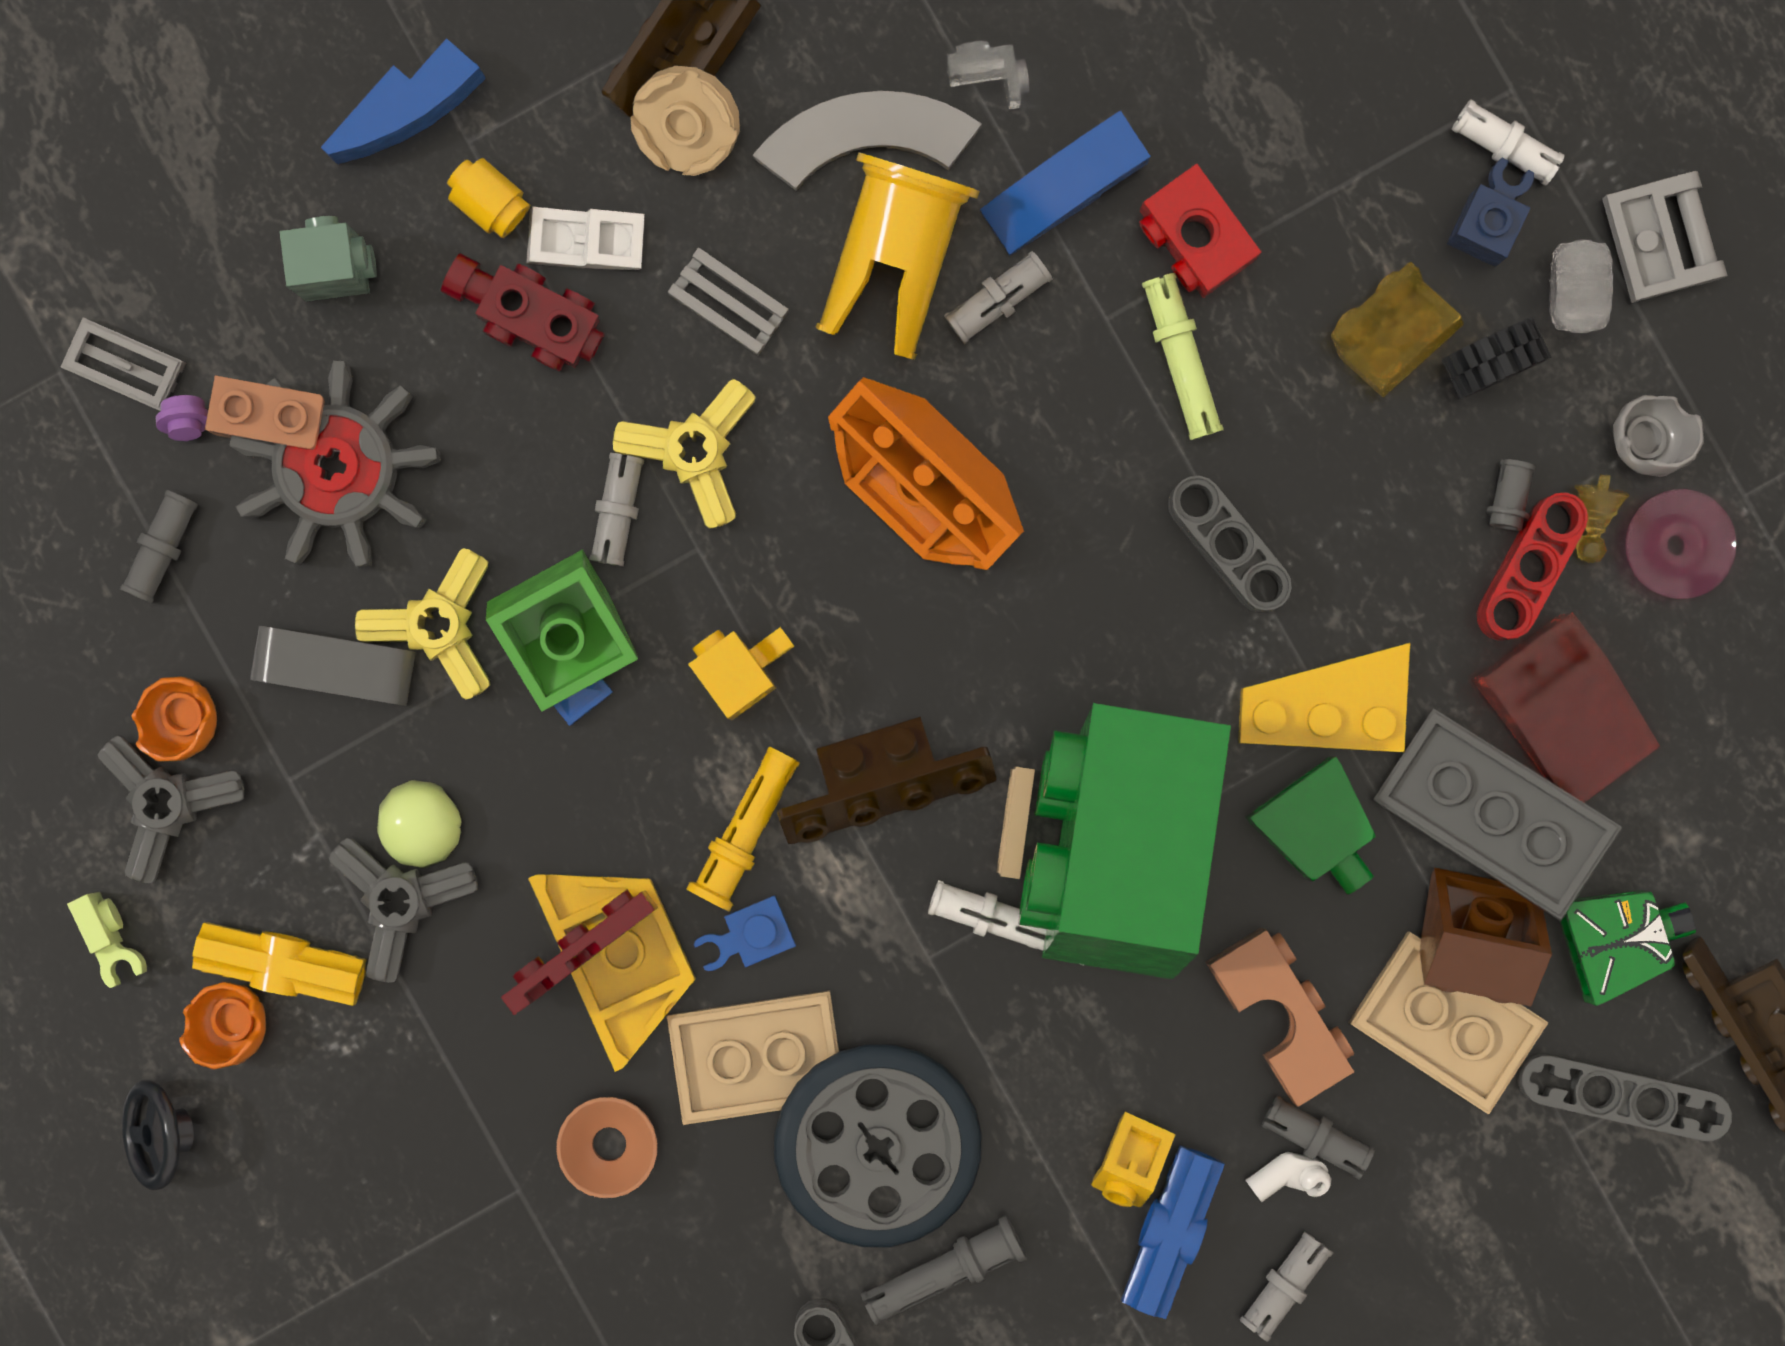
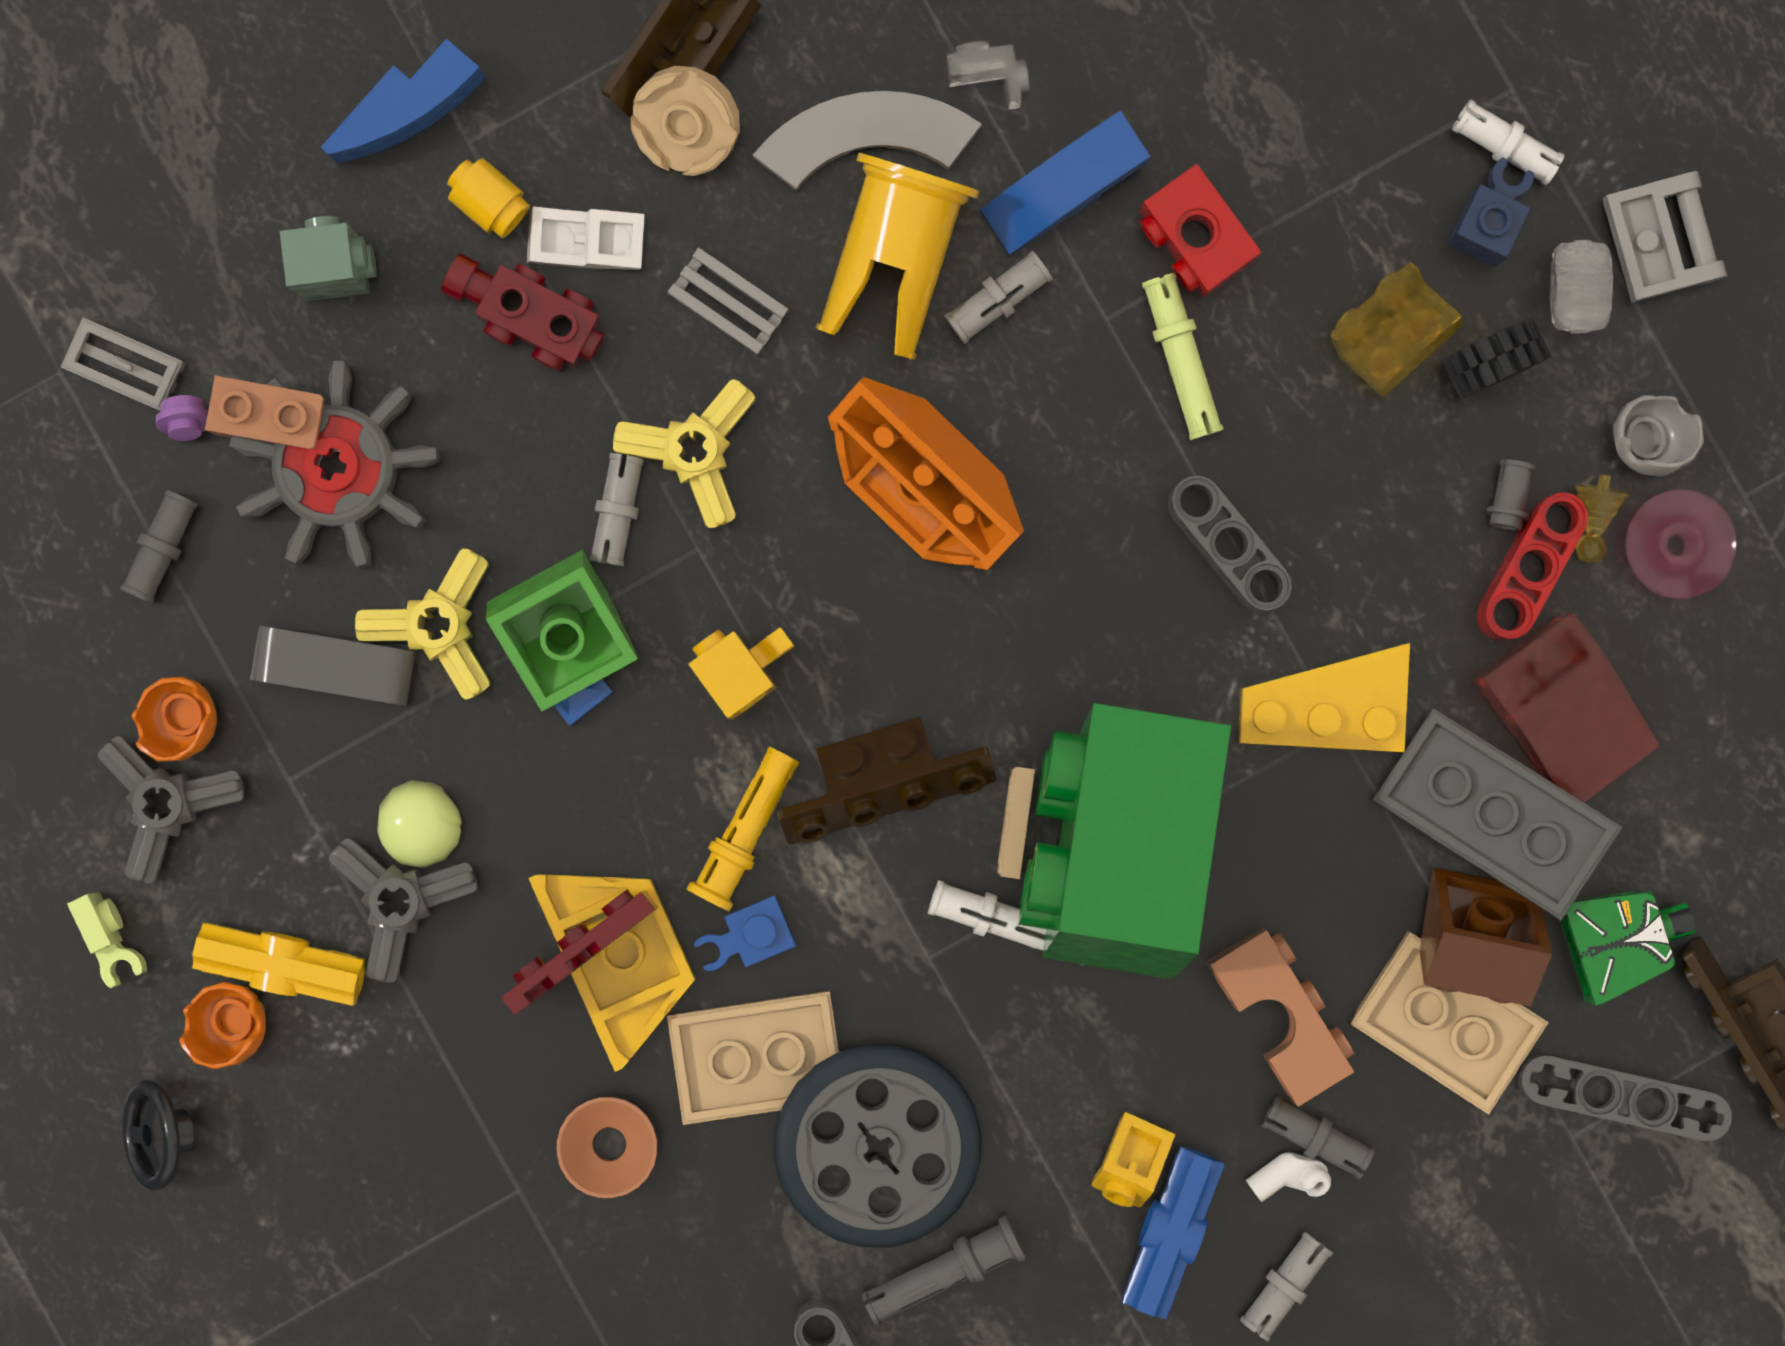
green torso [1245,757,1376,895] -> none

